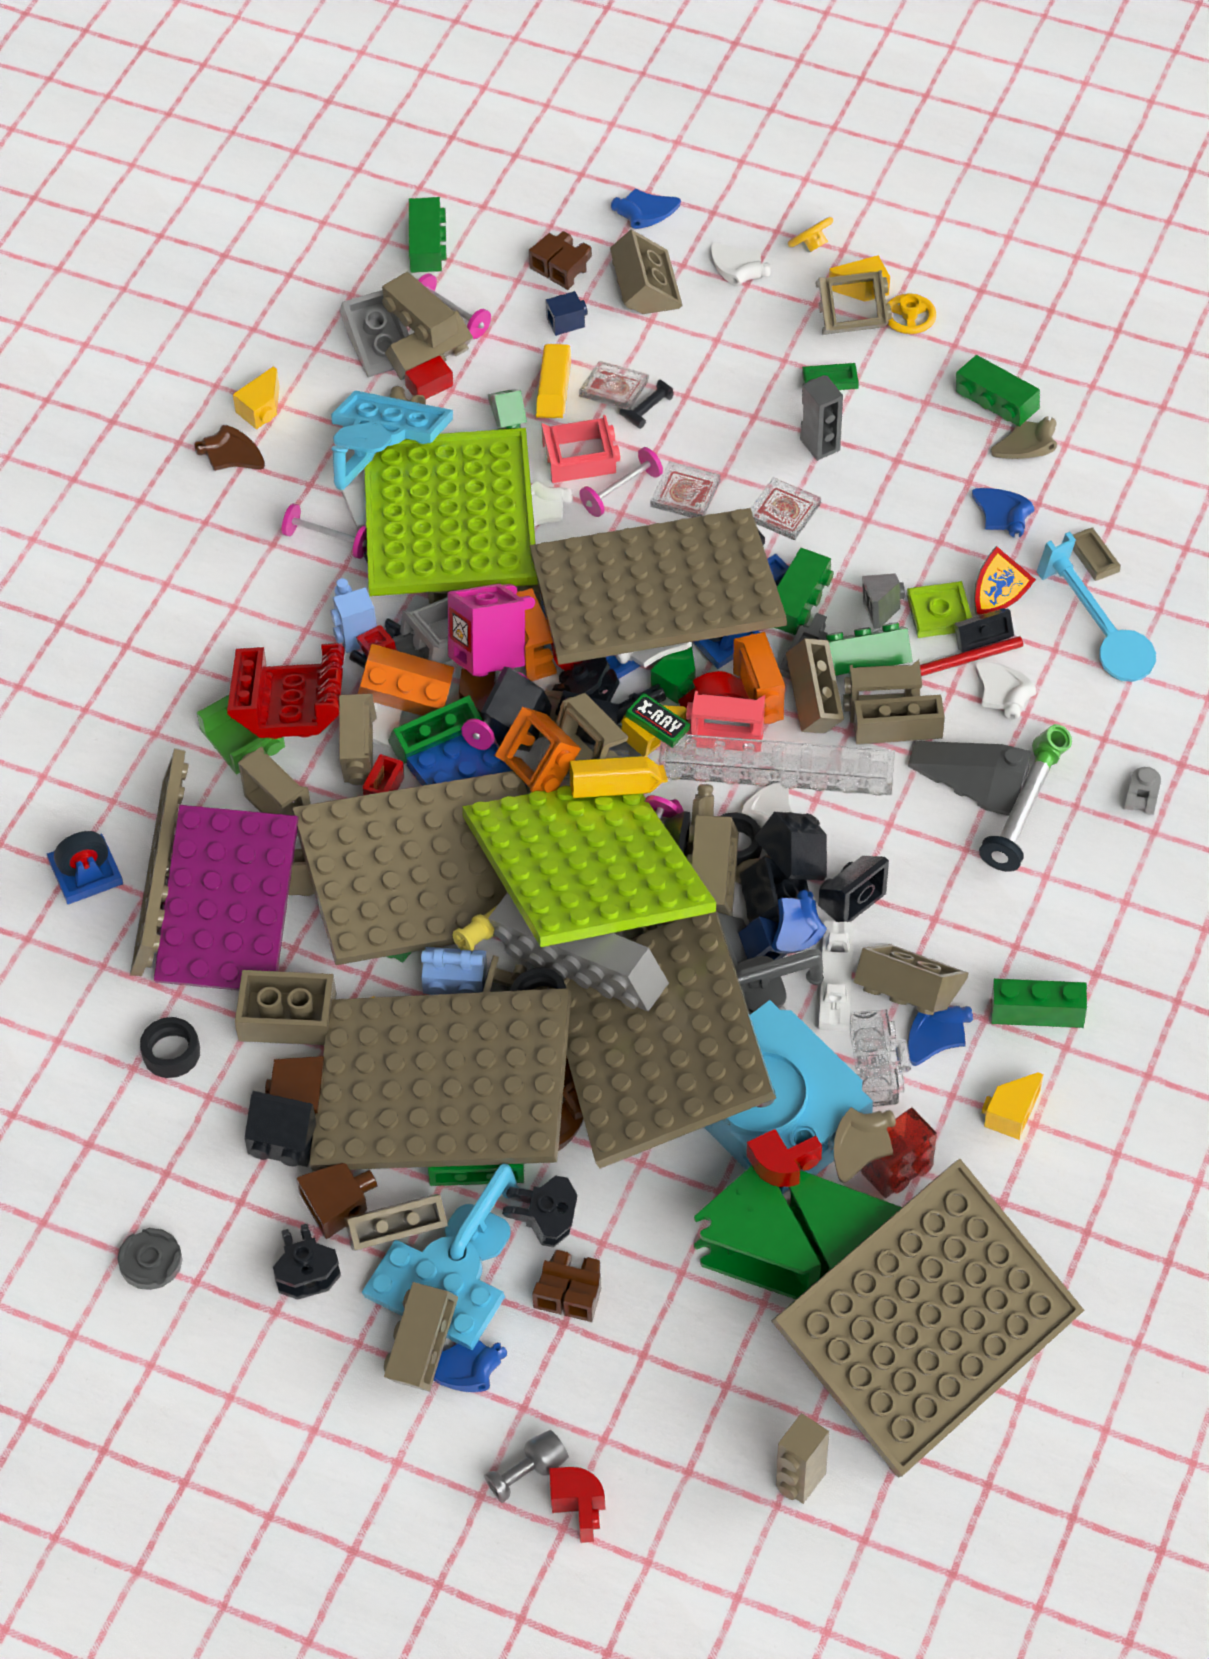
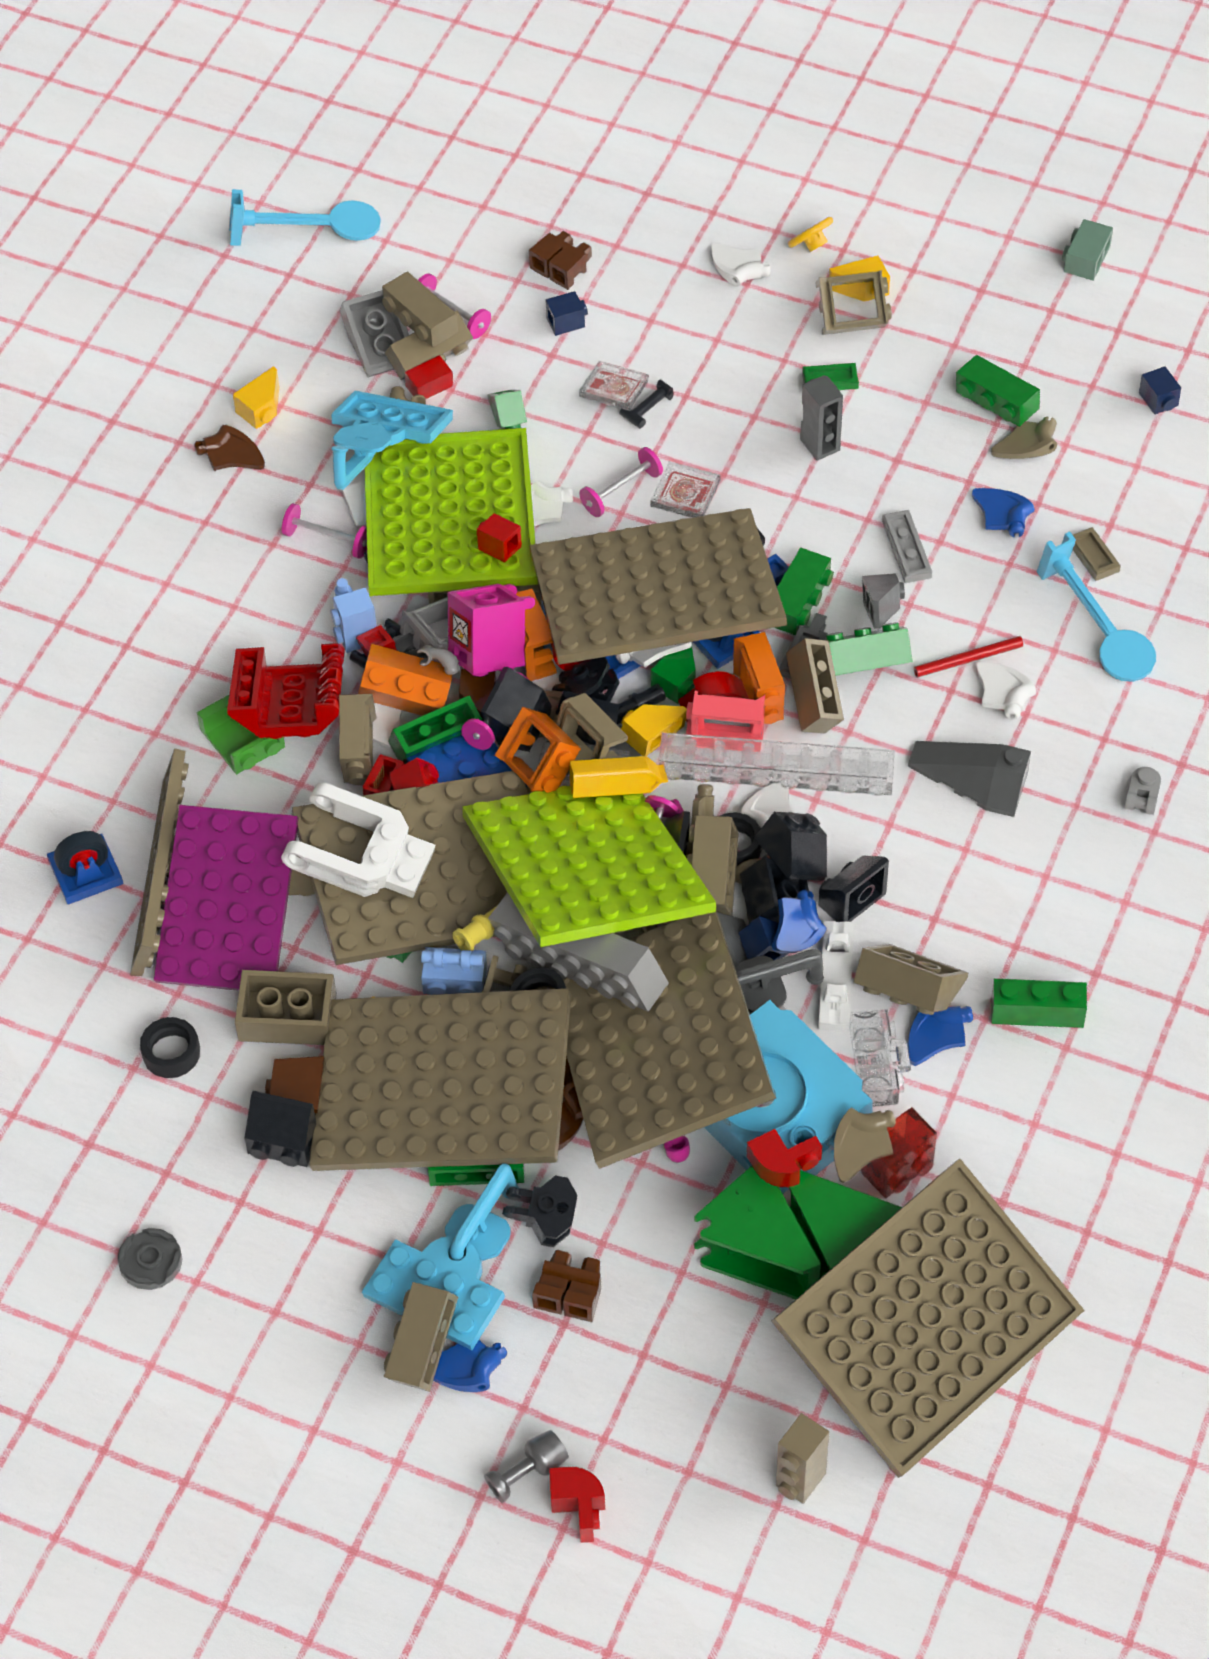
dark tan window [238,746,311,815] -> none
black hinge [273,1224,341,1300] -> none
reddish brown torso [296,1163,378,1239] -> none
dark tan brick [344,1194,448,1251] -> none
green brick [409,197,447,273] -> none
yellow piece [536,344,571,418] -> none
coral window [541,415,621,483] -> none
dark tan slope [610,229,683,314] -> none
blue arm [611,188,681,229] -> none
tile [625,693,691,748] -> none
clear tile [751,477,821,540] -> none
dark tan window [843,659,922,723] -> none
dark tan brick [853,694,945,745] -> none
yellow piece [887,293,936,334] -> none
lime tile [906,581,972,638] -> none
black plate [954,608,1015,652] -> none
shield [974,546,1036,615] -> none
piece [979,724,1072,872] -> none
yellow slope [981,1072,1044,1140] -> none
none -> medium azure piece [229,189,381,246]
none -> white plate [281,783,436,898]
none -> red brick [389,758,439,790]
none -> light grey arm [417,645,460,675]
none -> red brick [476,513,522,563]
none -> dark pink hinge [664,1136,690,1163]
none -> light grey tile [882,510,932,583]
none -> sand green brick [1062,219,1113,281]
none -> dark blue brick [1139,366,1181,414]

